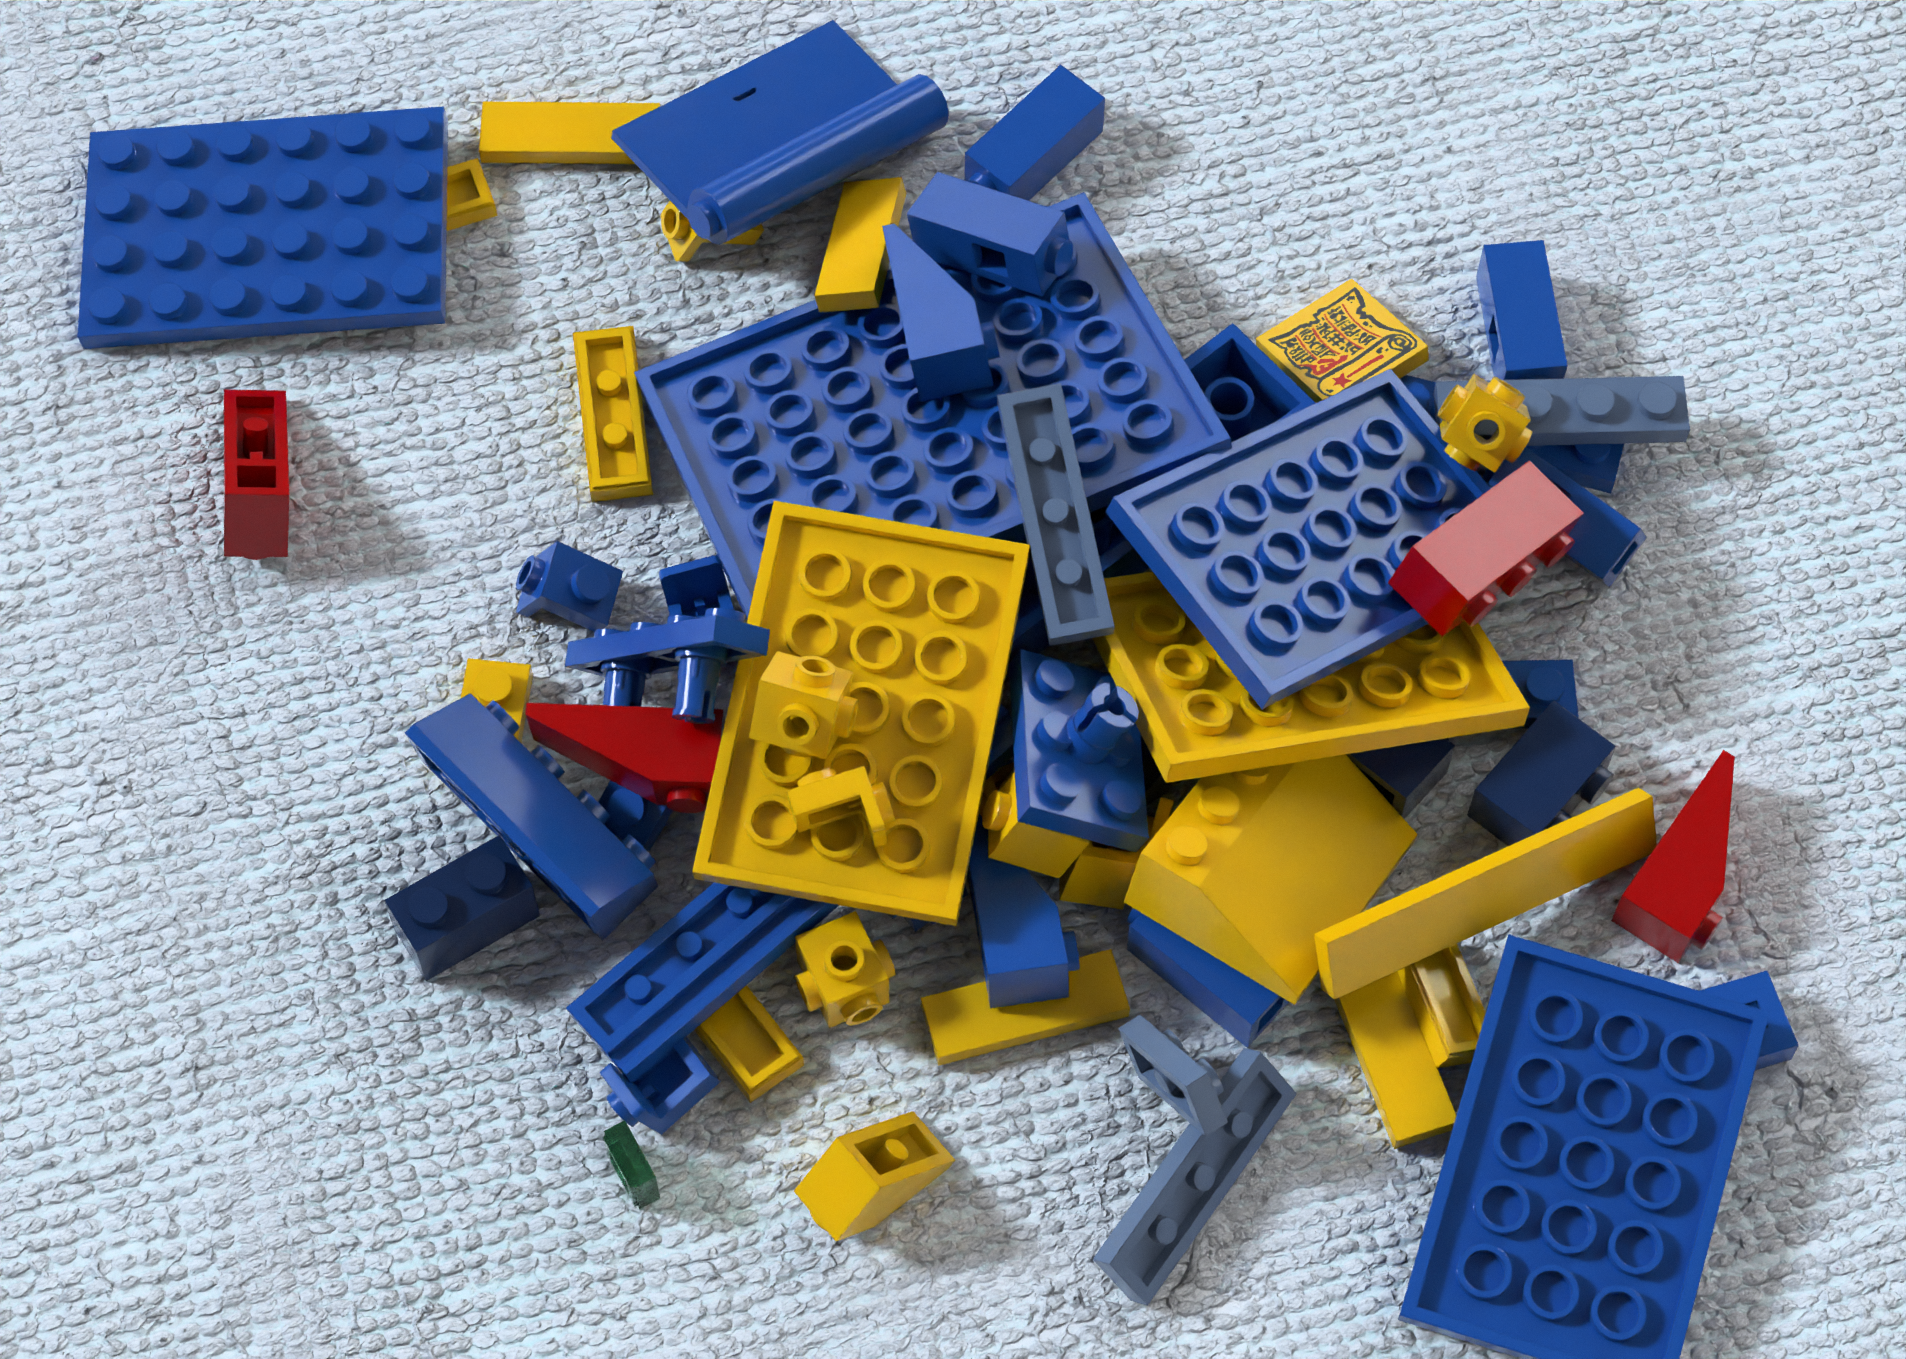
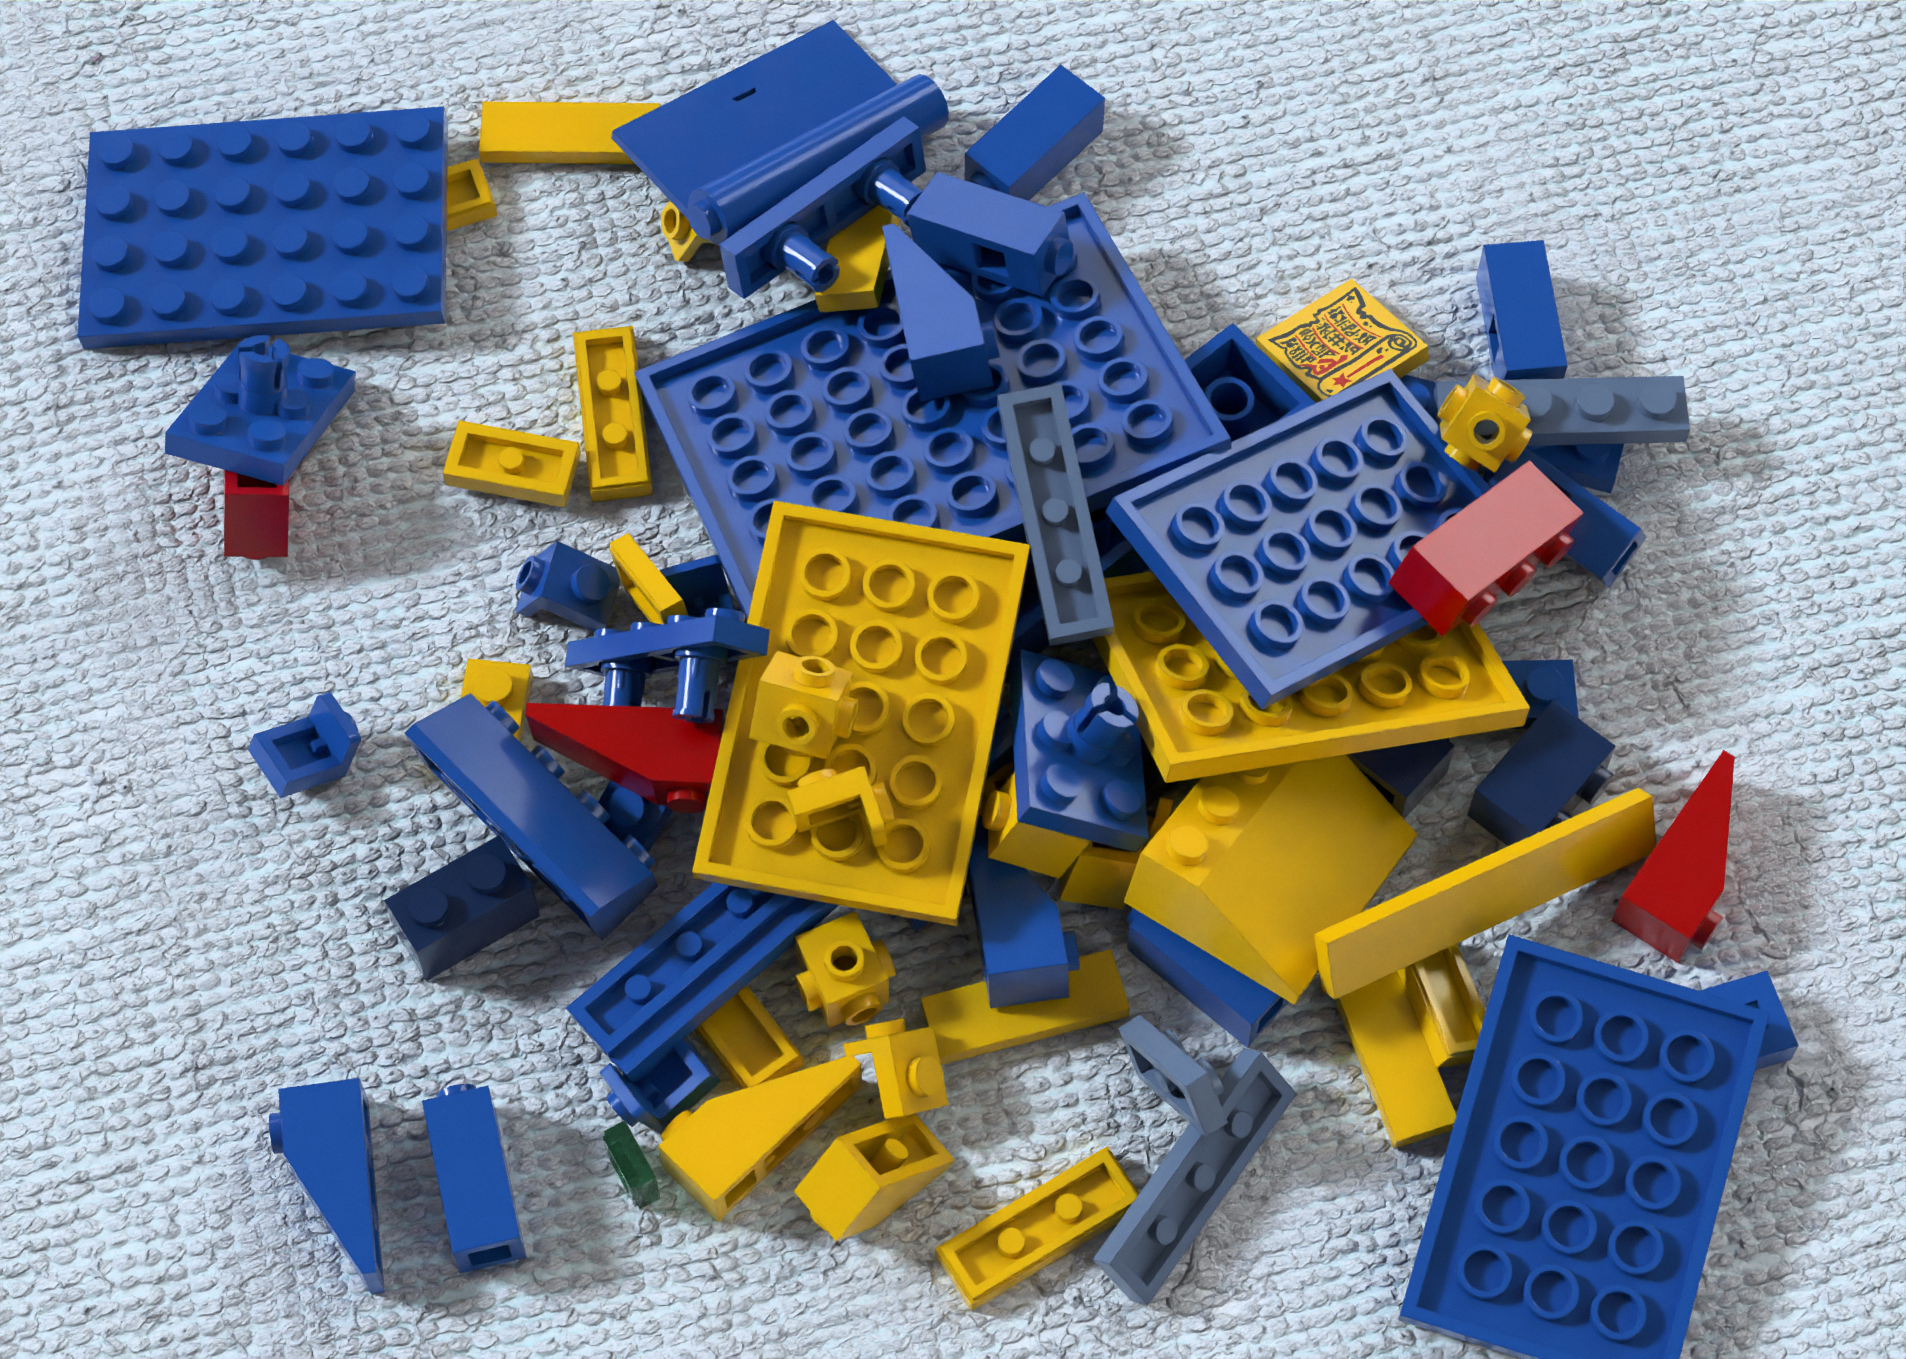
none -> blue plate [165,335,356,486]
none -> blue bracket [248,692,361,798]
none -> blue slope [269,1078,385,1294]
none -> blue brick [422,1084,527,1274]
none -> yellow plate [443,420,581,508]
none -> yellow tile [608,533,689,625]
none -> yellow slope [658,1055,862,1222]
none -> blue plate [719,116,926,299]
none -> yellow bracket [843,1018,949,1119]
none -> yellow tile [935,1146,1139,1311]

